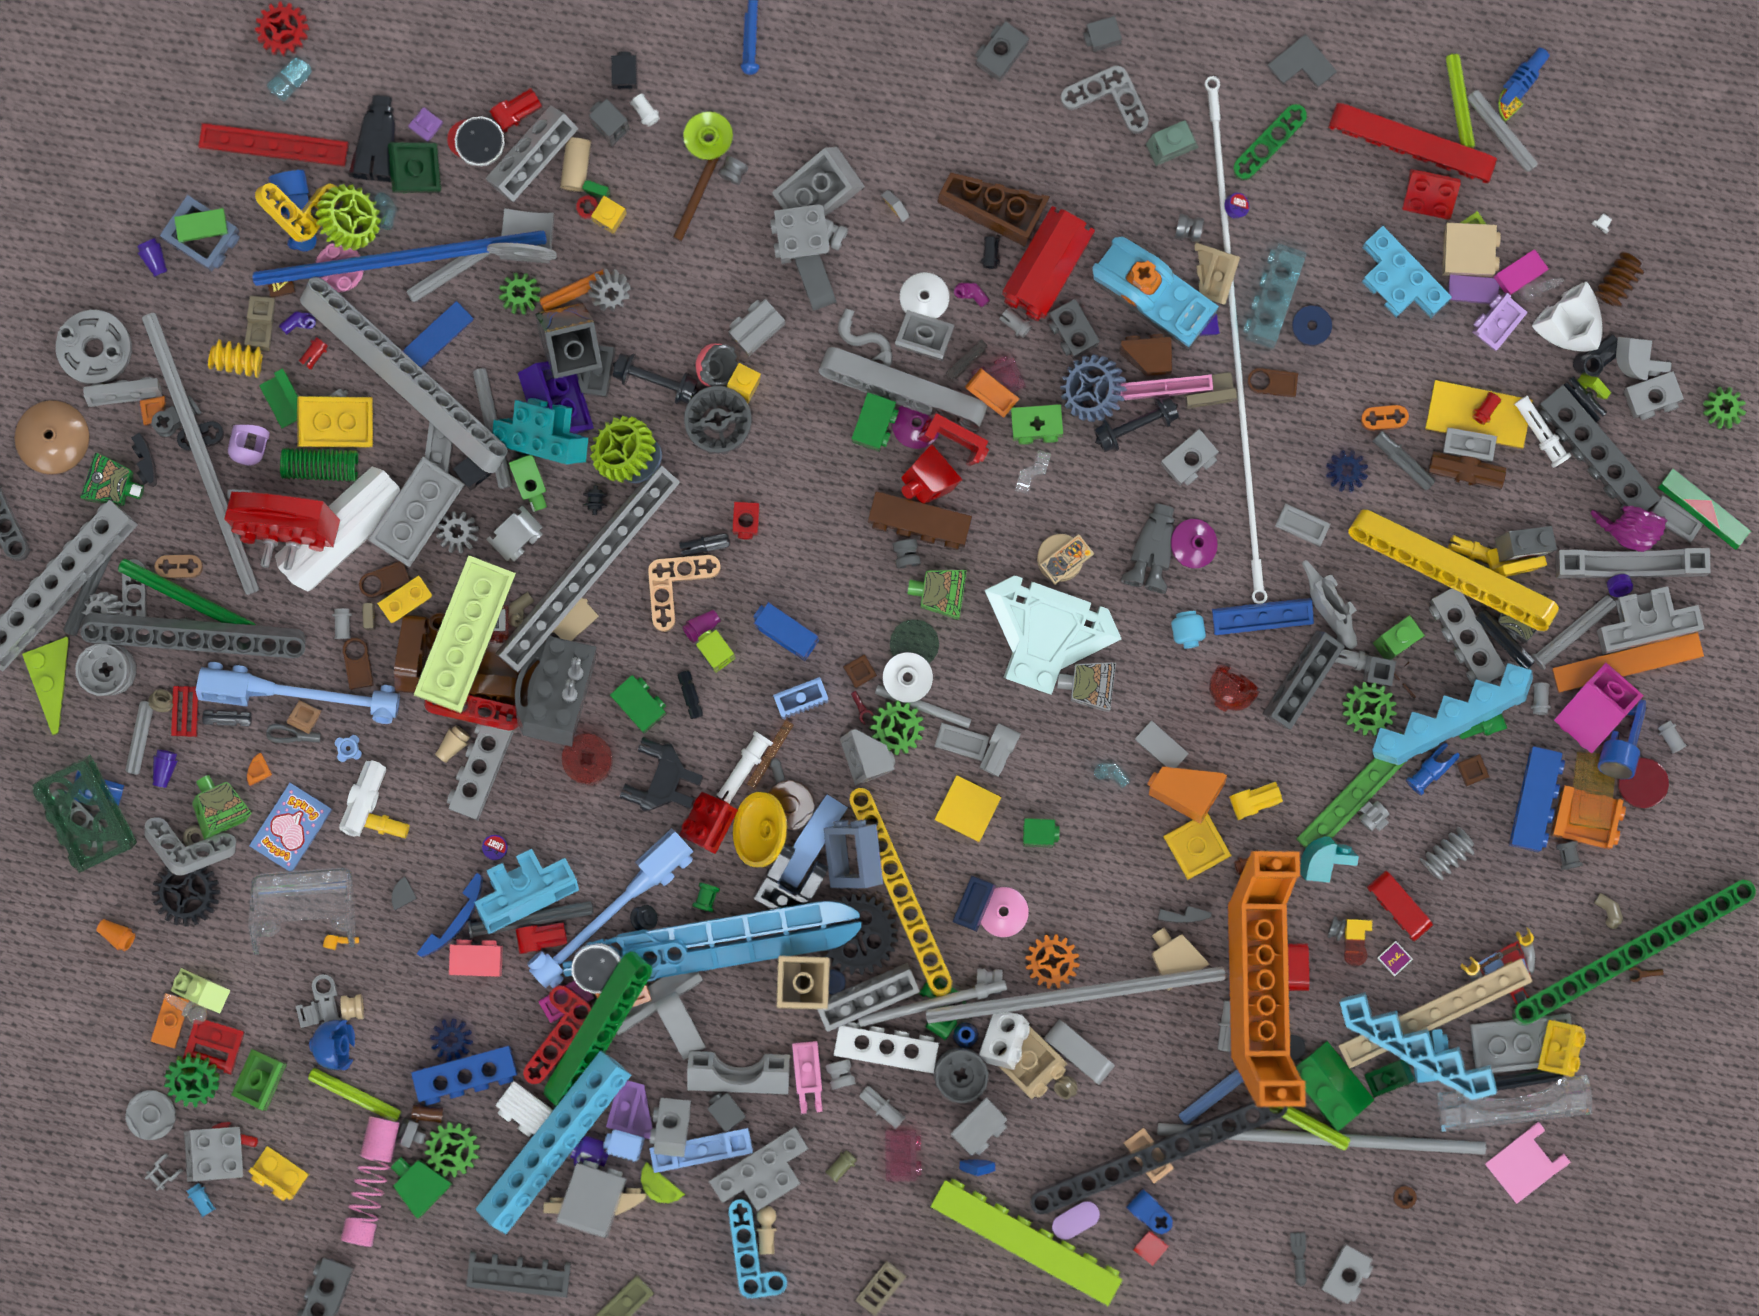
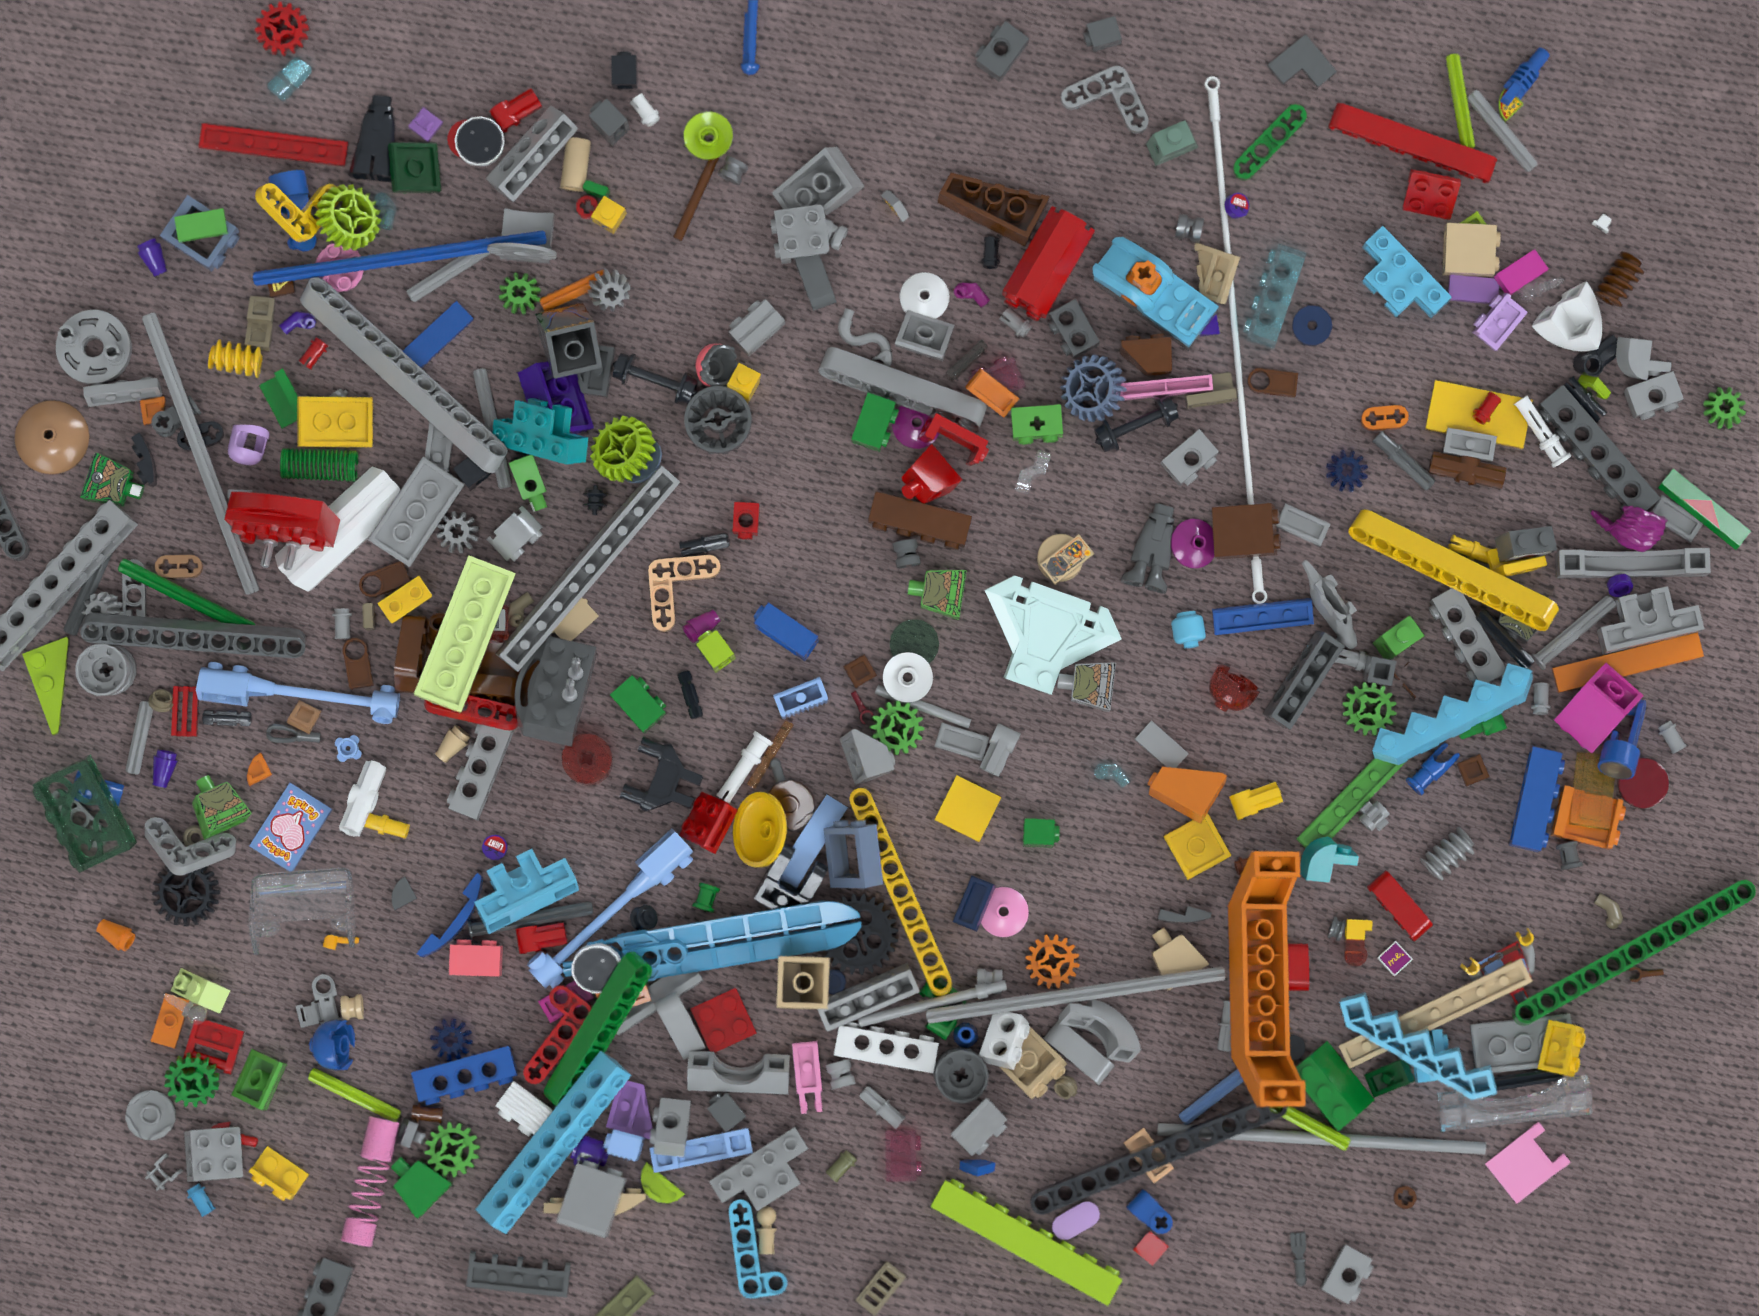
none -> red plate [691,988,757,1053]
none -> light grey arch [1059,999,1141,1063]
none -> reddish brown brick [1212,503,1281,559]

